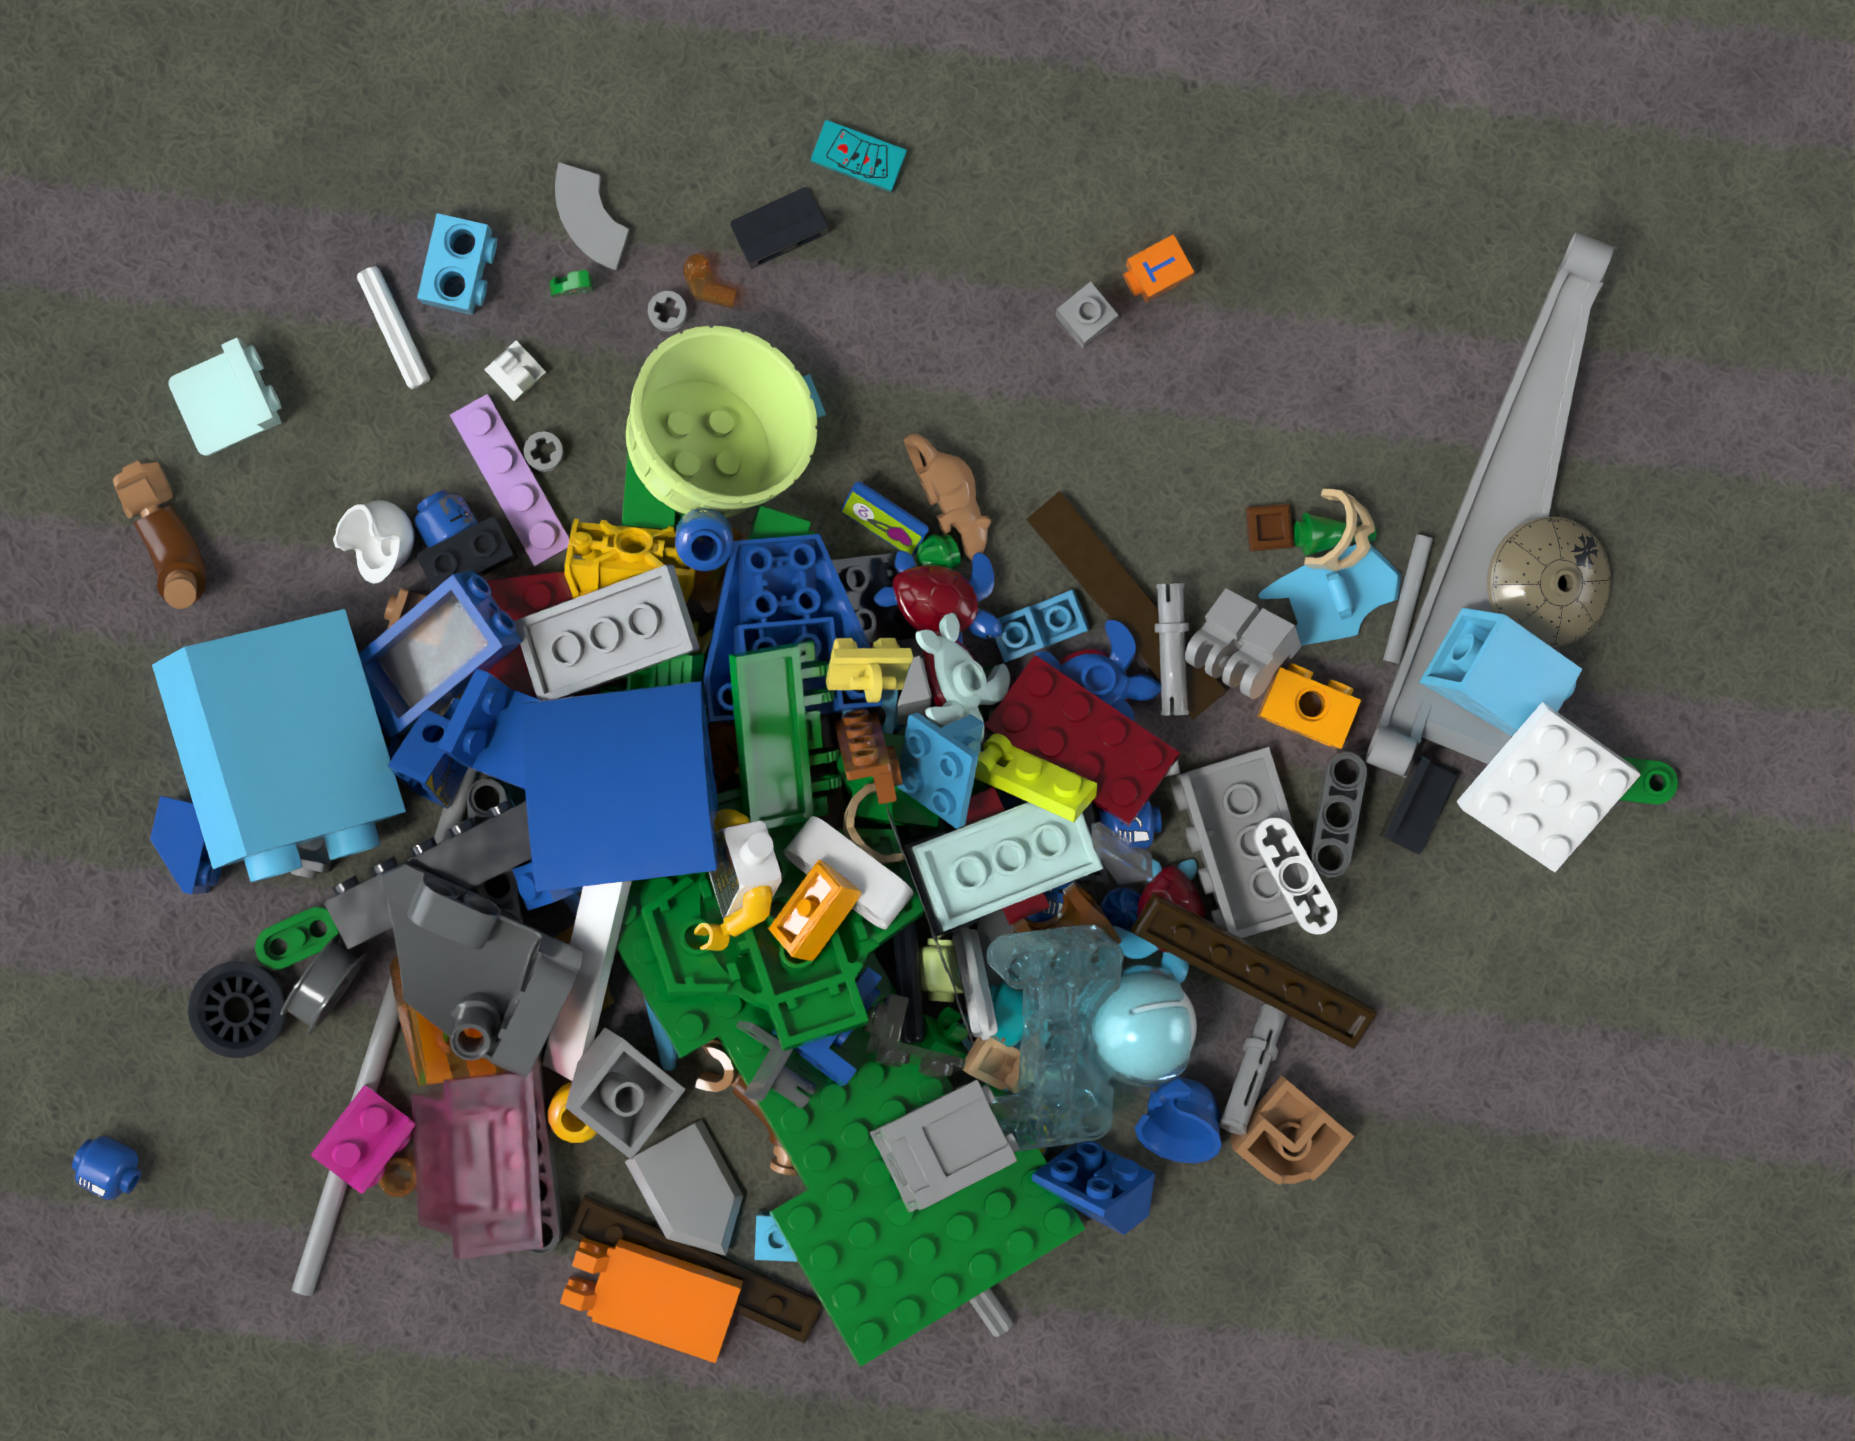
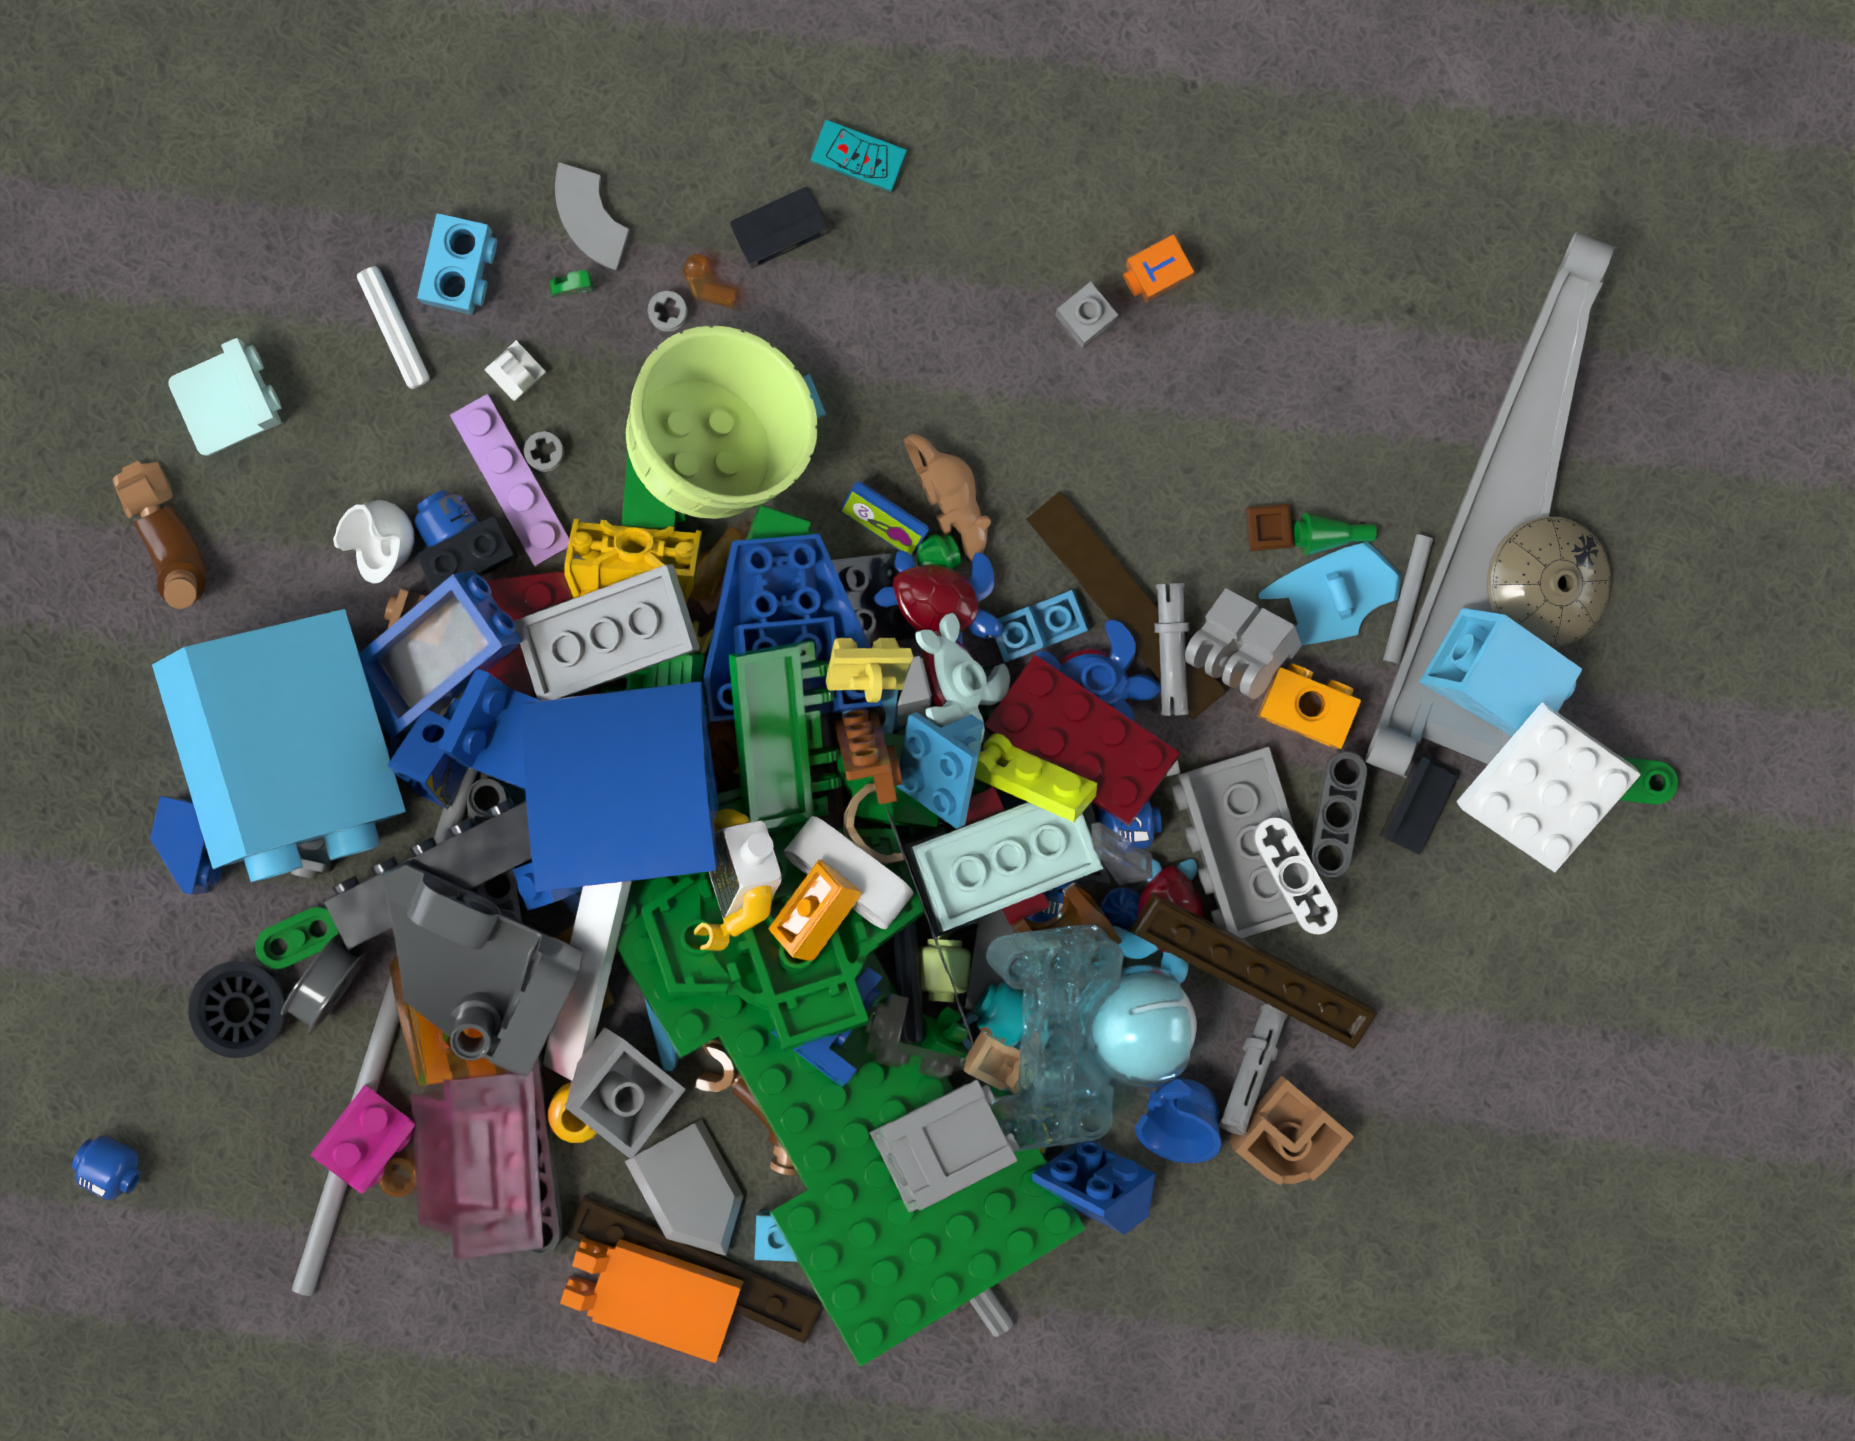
blue head [675,508,733,572] -> none
dark grey bracket [736,1021,816,1108] -> none
white axle [952,927,998,1040] -> none
tan helmet [1304,489,1375,572] -> none

